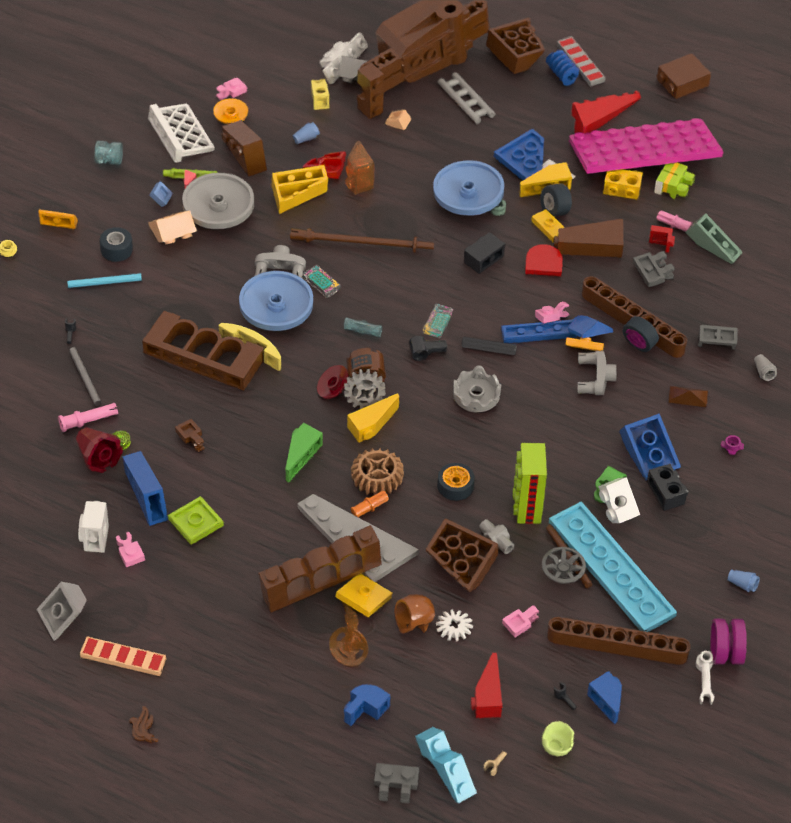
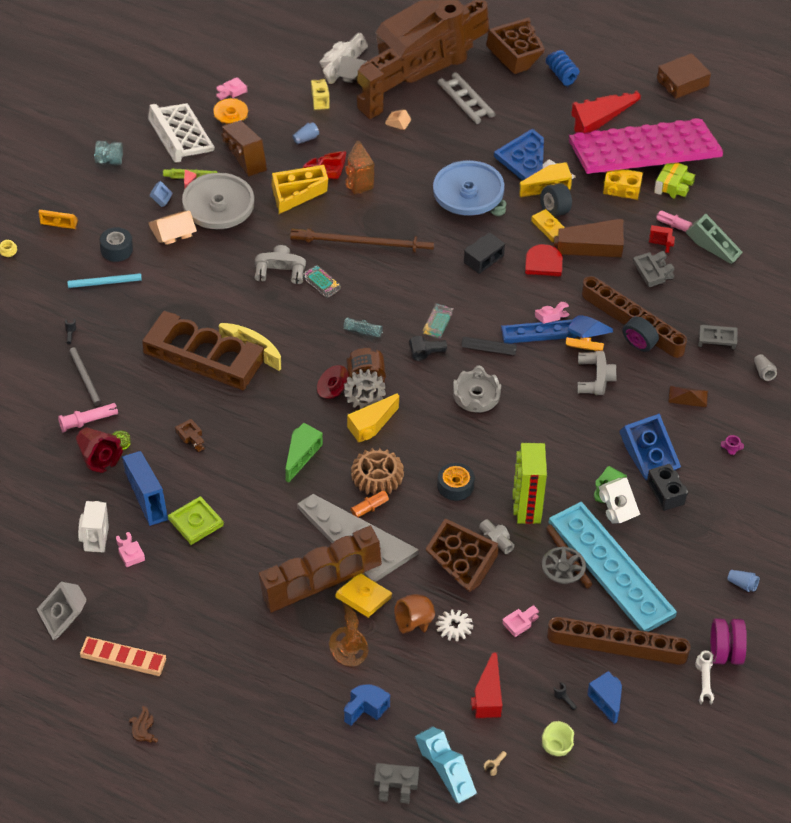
medium blue dish [239,271,313,331] -> none
tile [557,36,605,87] -> none

